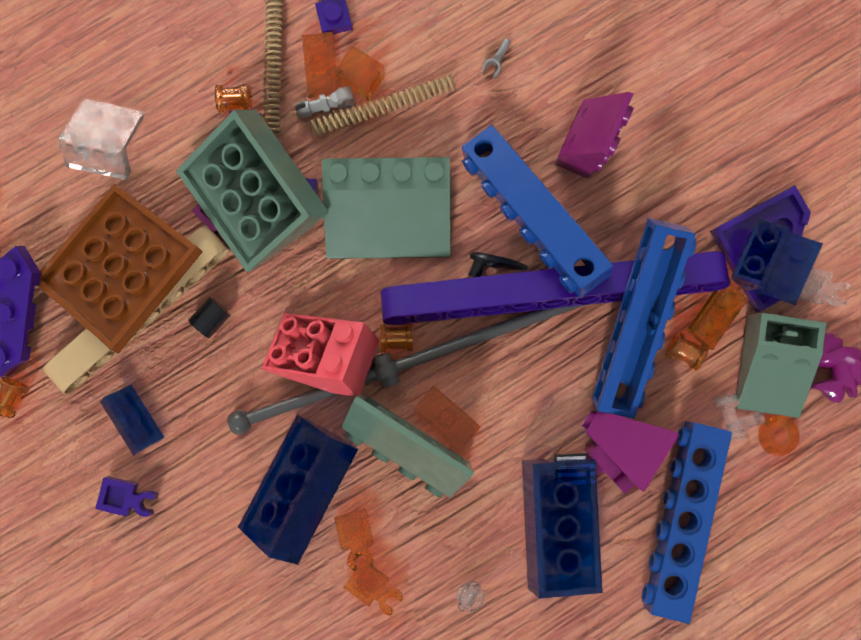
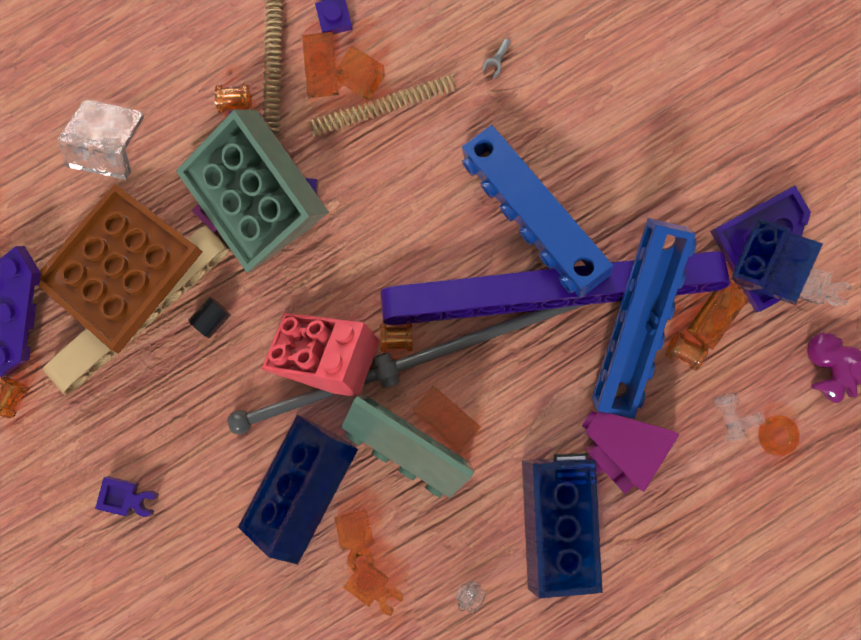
clear blue plate [100,384,165,456] -> none
light grey piece [295,86,356,118] -> none
sand green slope [322,157,450,259] -> none
black bar [468,252,528,277] -> none
magenta slope [555,92,634,179] -> none
blue brick [641,421,732,624] -> none
sand green slope [735,313,826,418] -> none

